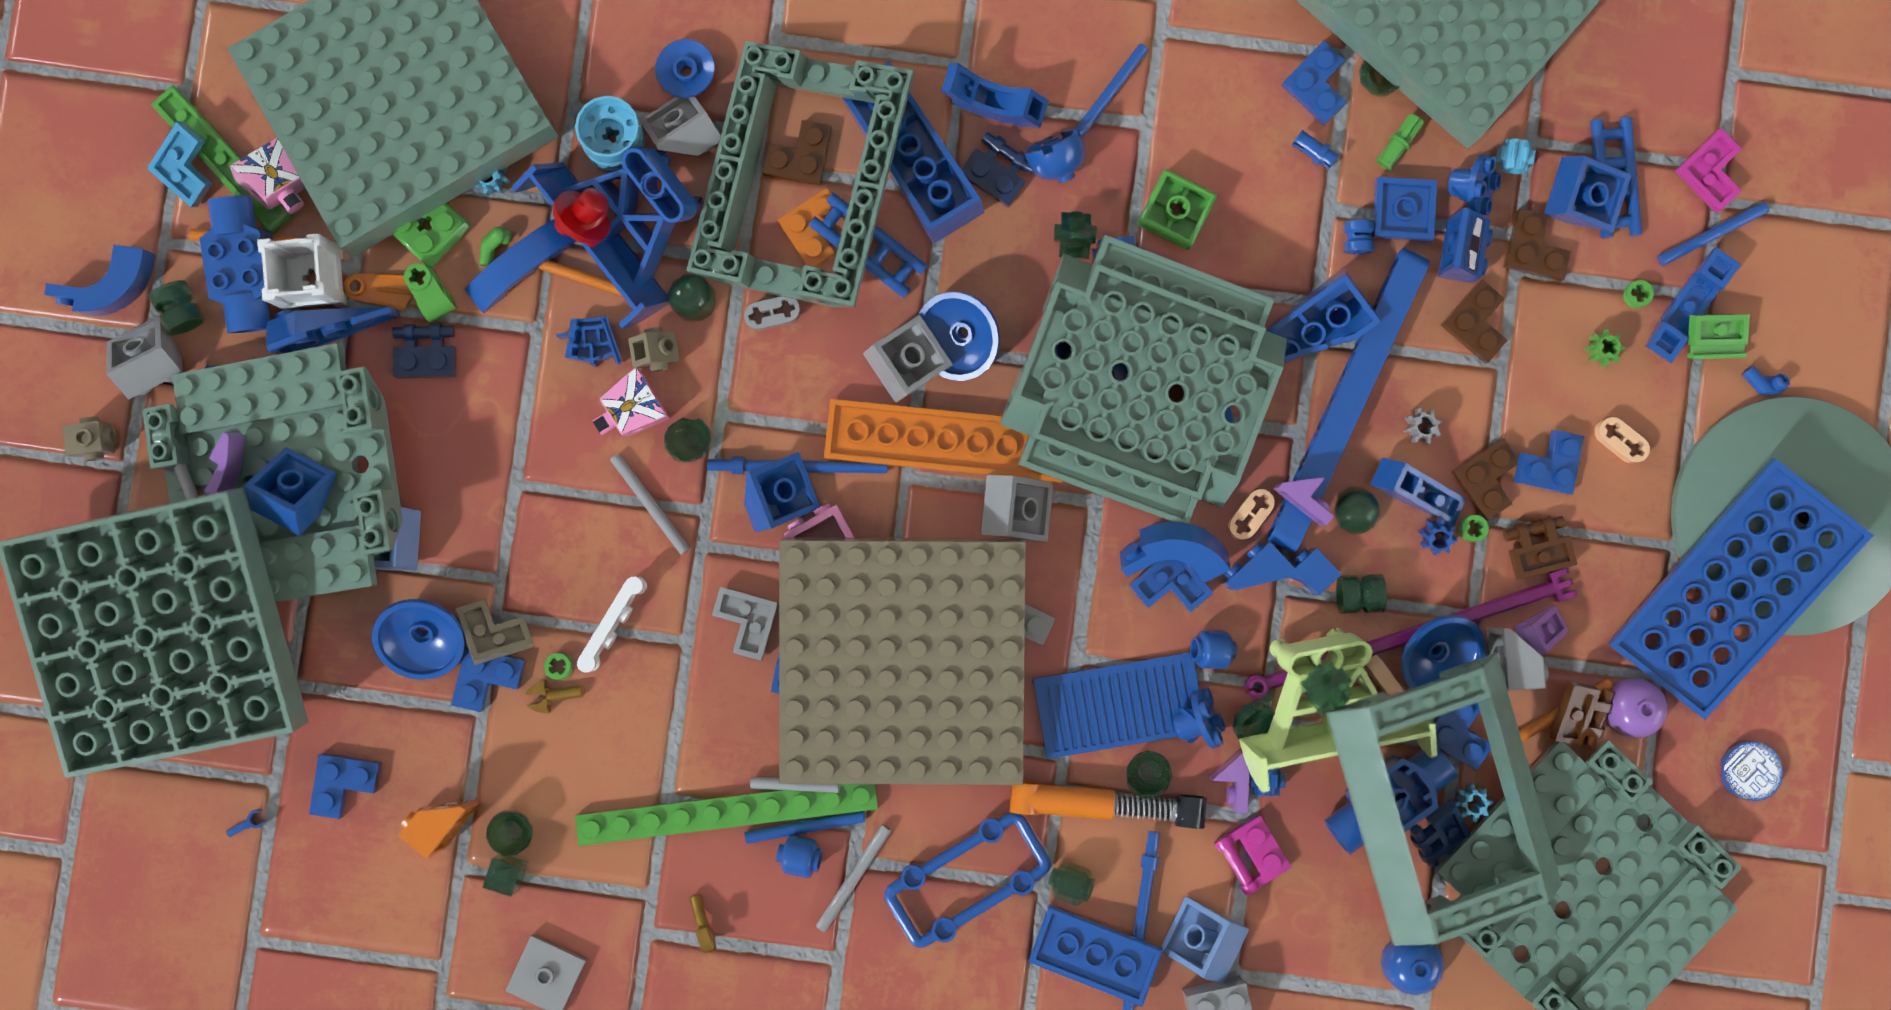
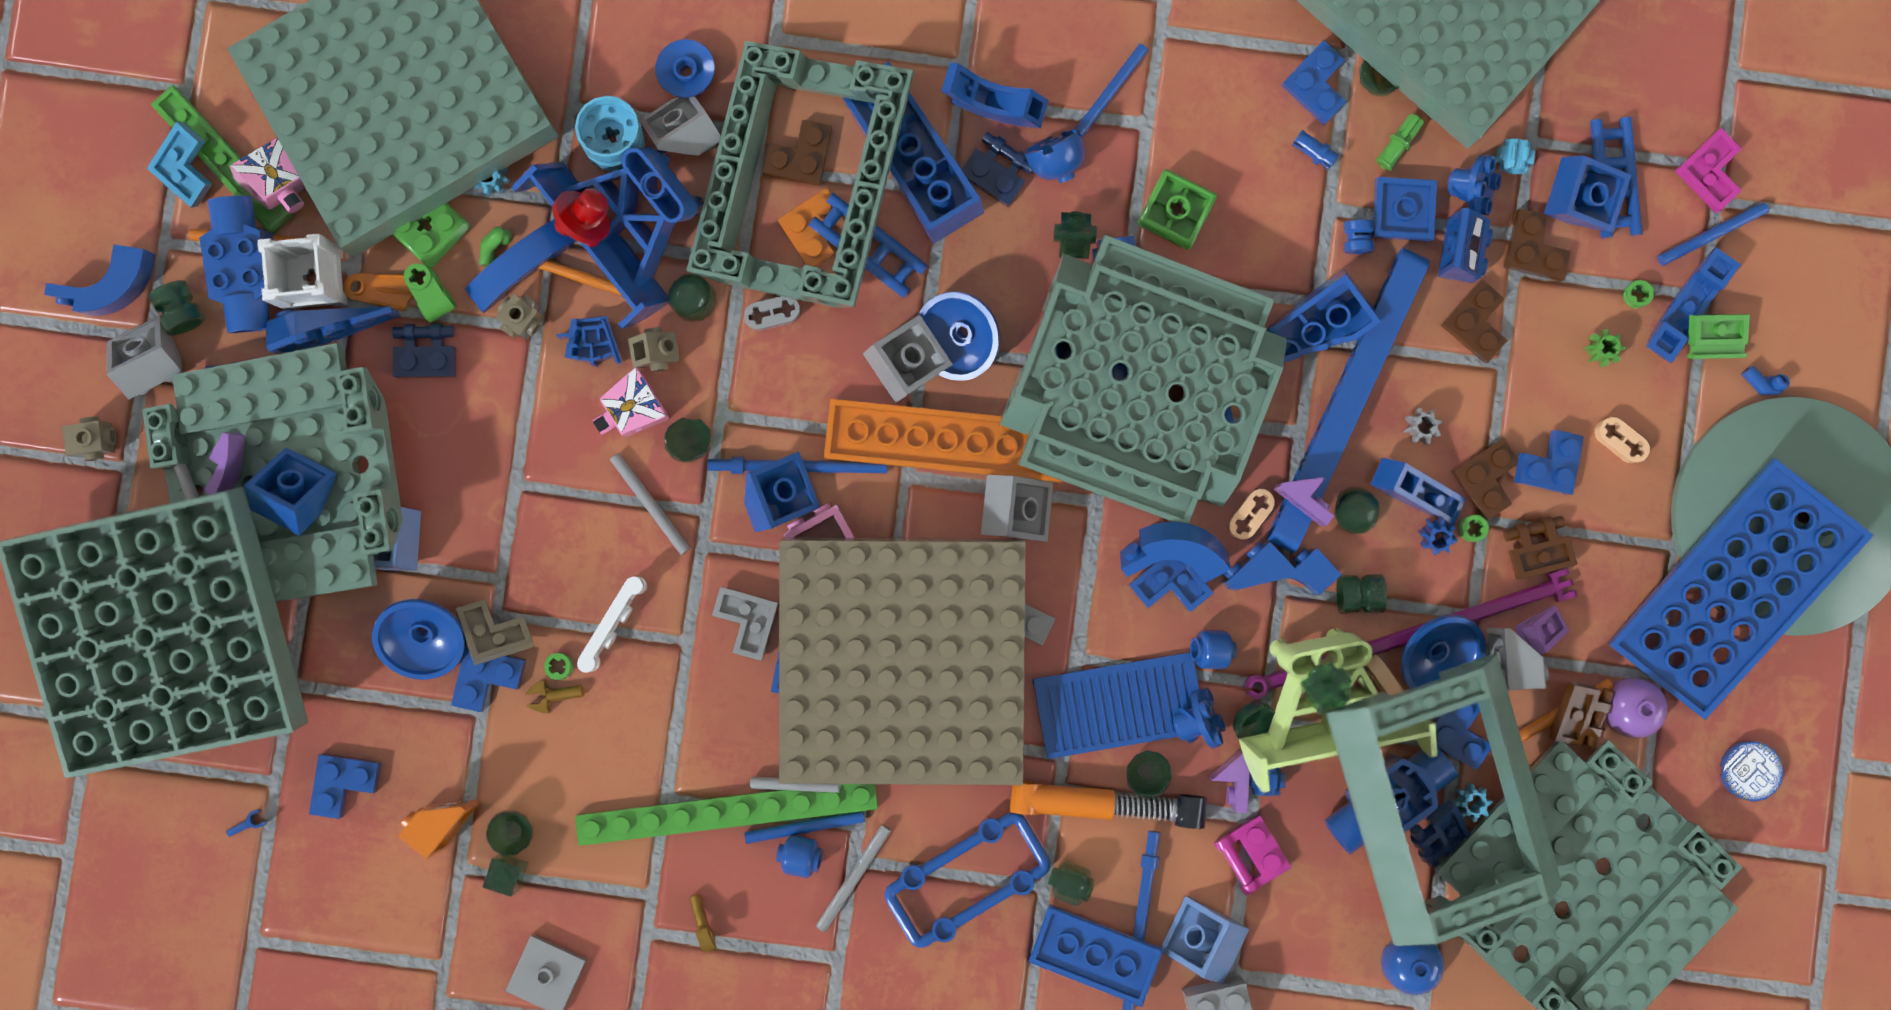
none -> dark tan brick [495,294,545,340]

